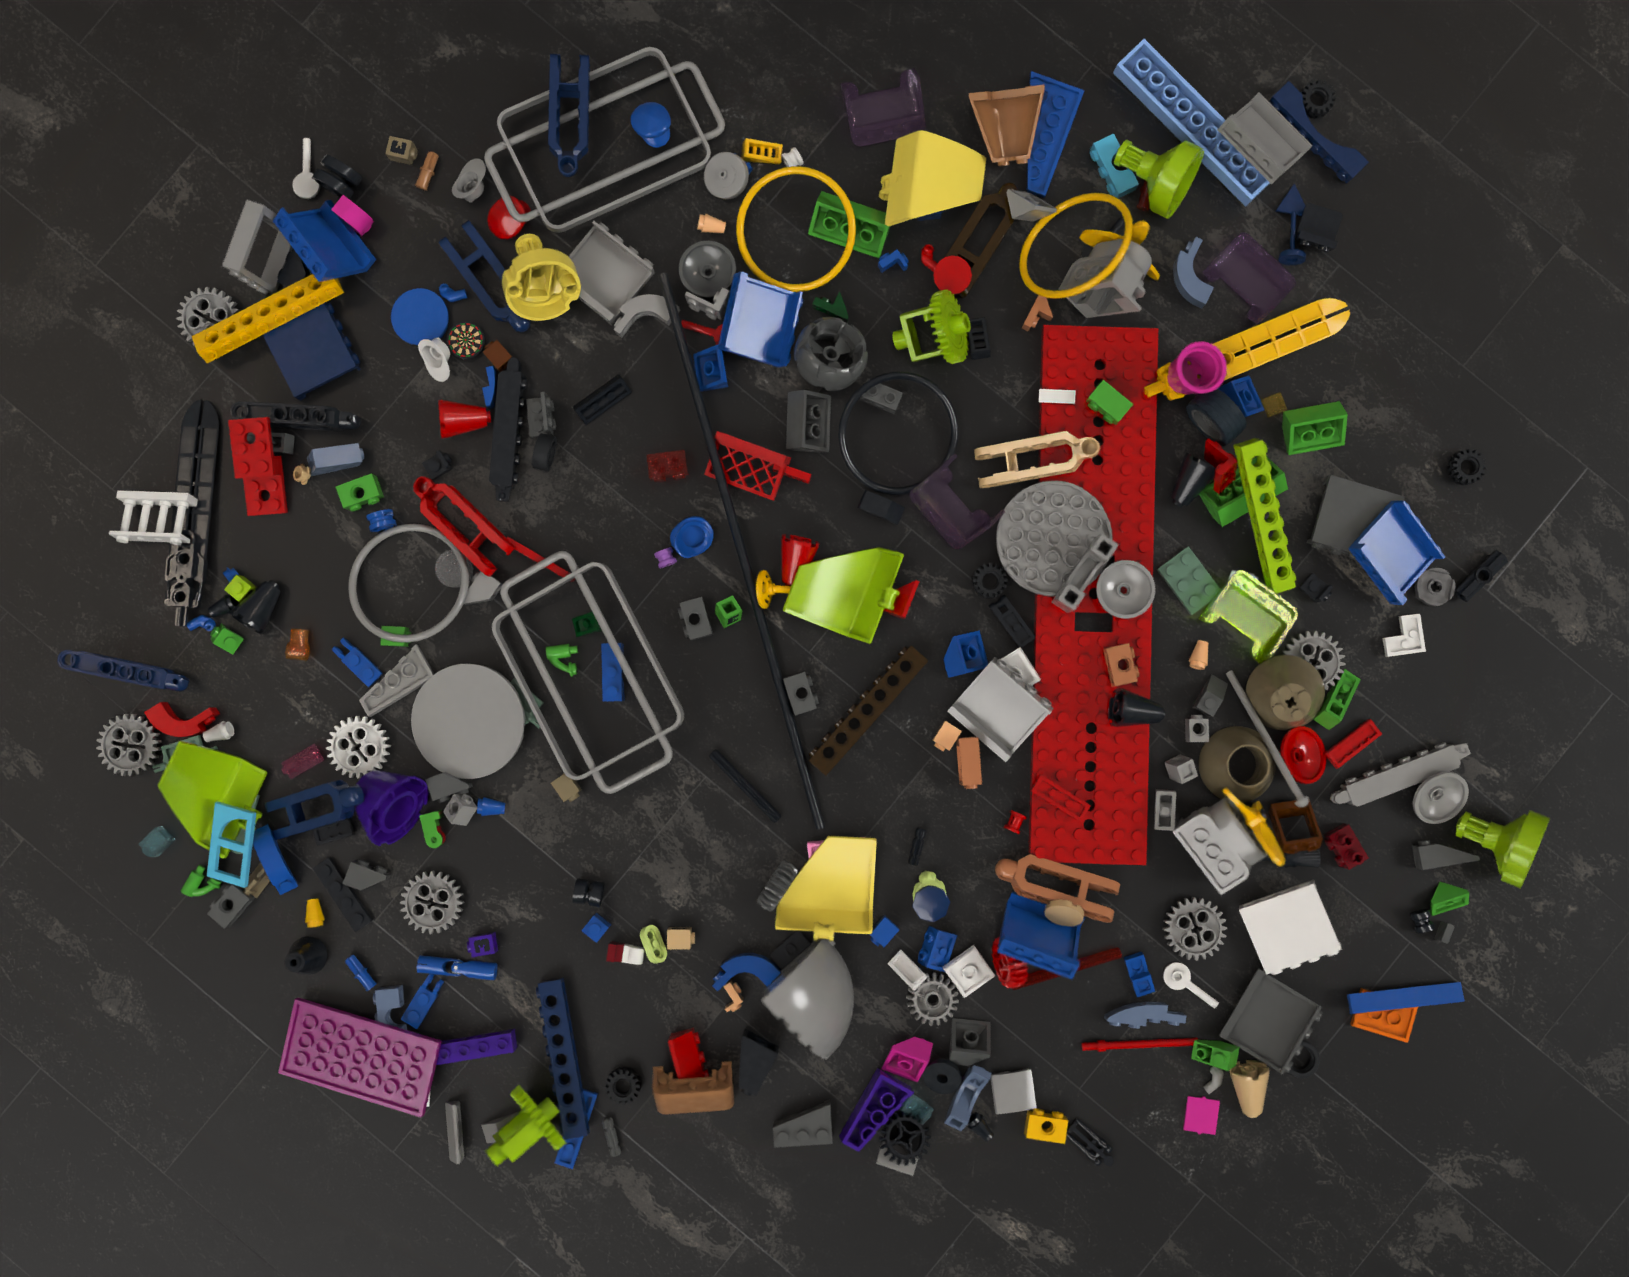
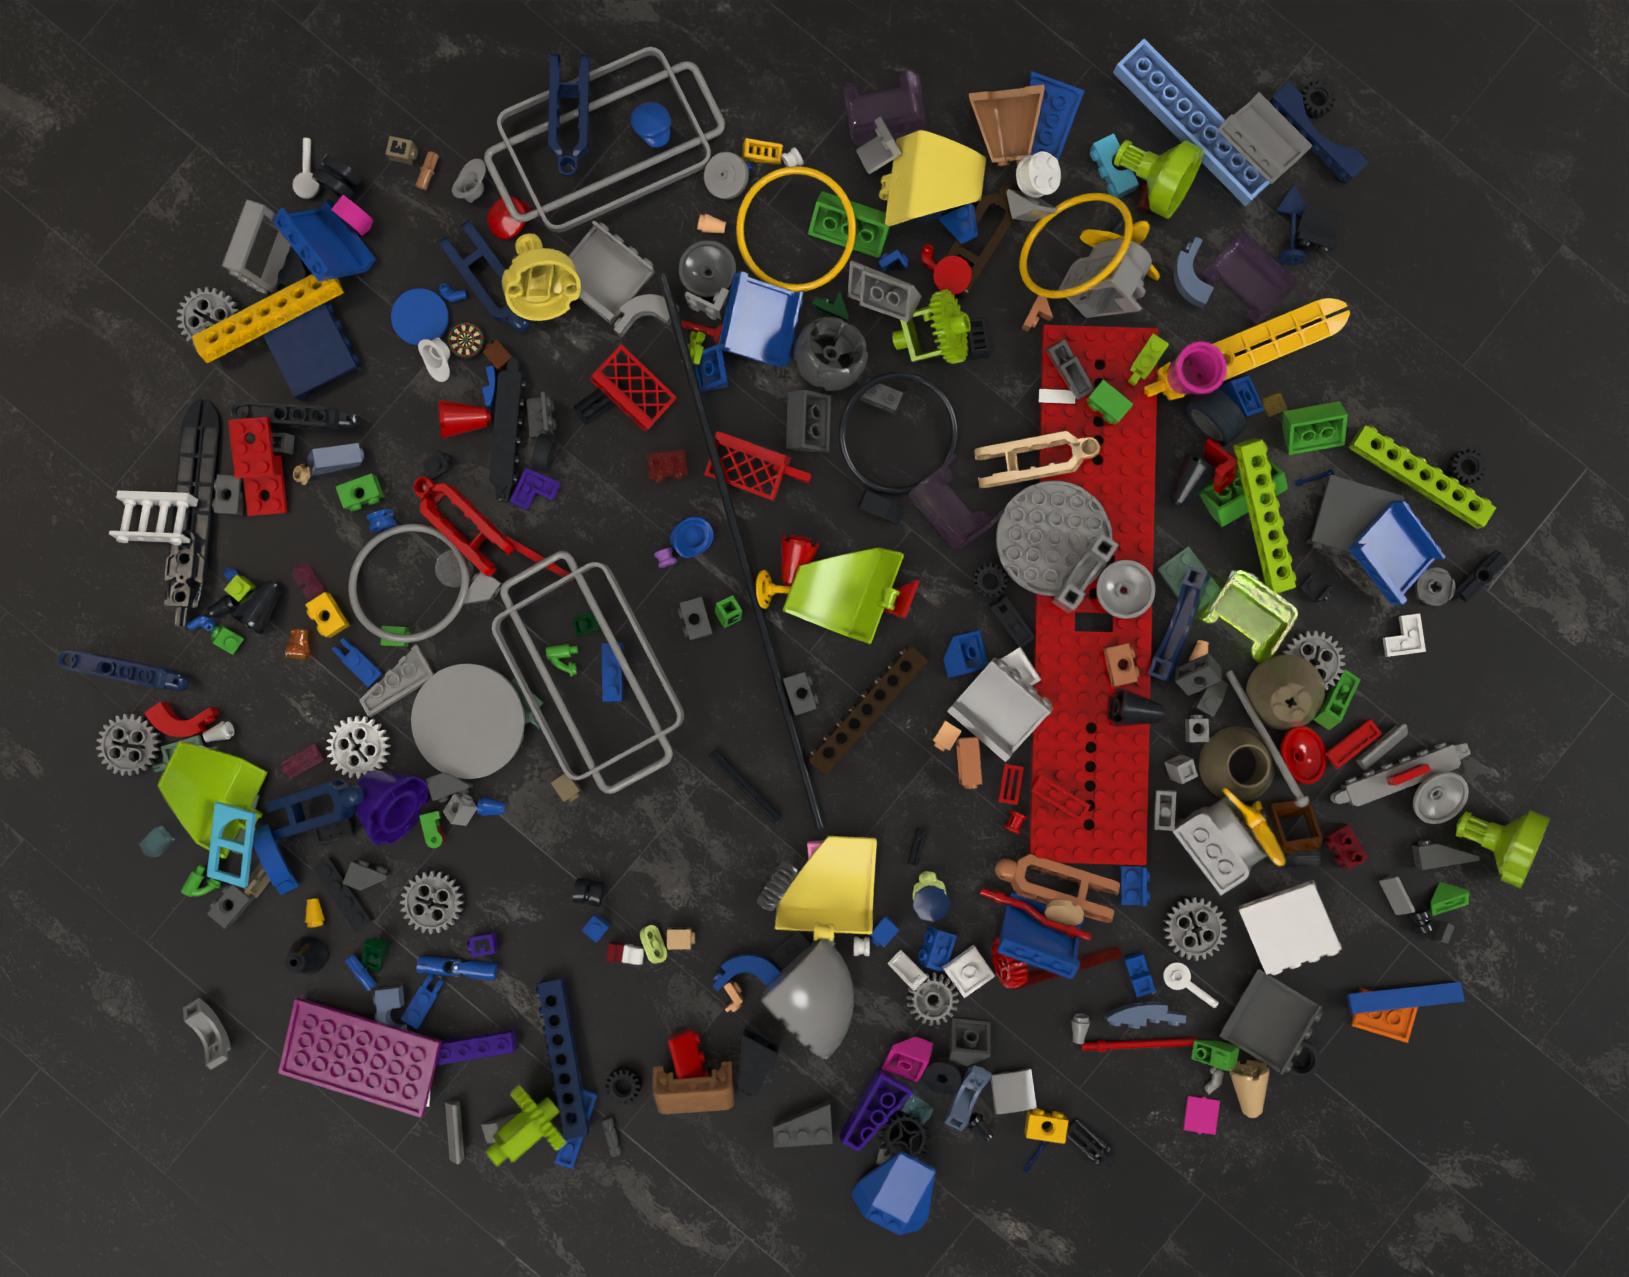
none -> light grey arch [183,998,231,1069]
none -> dark grey brick [212,474,245,516]
none -> clear pink hinge [291,563,324,601]
none -> yellow brick [305,592,350,638]
none -> dark green slope [362,937,390,972]
none -> dark purple plate [510,467,561,510]
none -> red fence [589,344,677,432]
none -> lime plate [682,331,705,365]
none -> light grey slope [848,261,922,322]
none -> blue wedge [851,1151,936,1235]
none -> white wheel [854,937,870,956]
none -> light grey bracket [856,117,901,174]
none -> blue wing [939,203,978,244]
none -> red bar [980,888,1091,941]
none -> red tile [998,764,1024,805]
none -> white wheel [1016,151,1061,198]
none -> clear blue hinge [1024,1140,1050,1173]
none -> dark grey slope [1045,339,1095,400]
none -> light grey cone [1071,1013,1090,1044]
none -> blue bracket [1120,866,1150,906]
none -> lime hinge [1128,333,1169,385]
none -> dark blue arch [1148,565,1212,681]
none -> dark grey brick [1175,653,1222,696]
none -> clear blue hinge [1295,469,1334,487]
none -> lime brick [1348,425,1496,529]
none -> light grey slope [1355,723,1408,771]
none -> light grey slope [1379,875,1415,915]
none -> red tile [1386,763,1431,786]

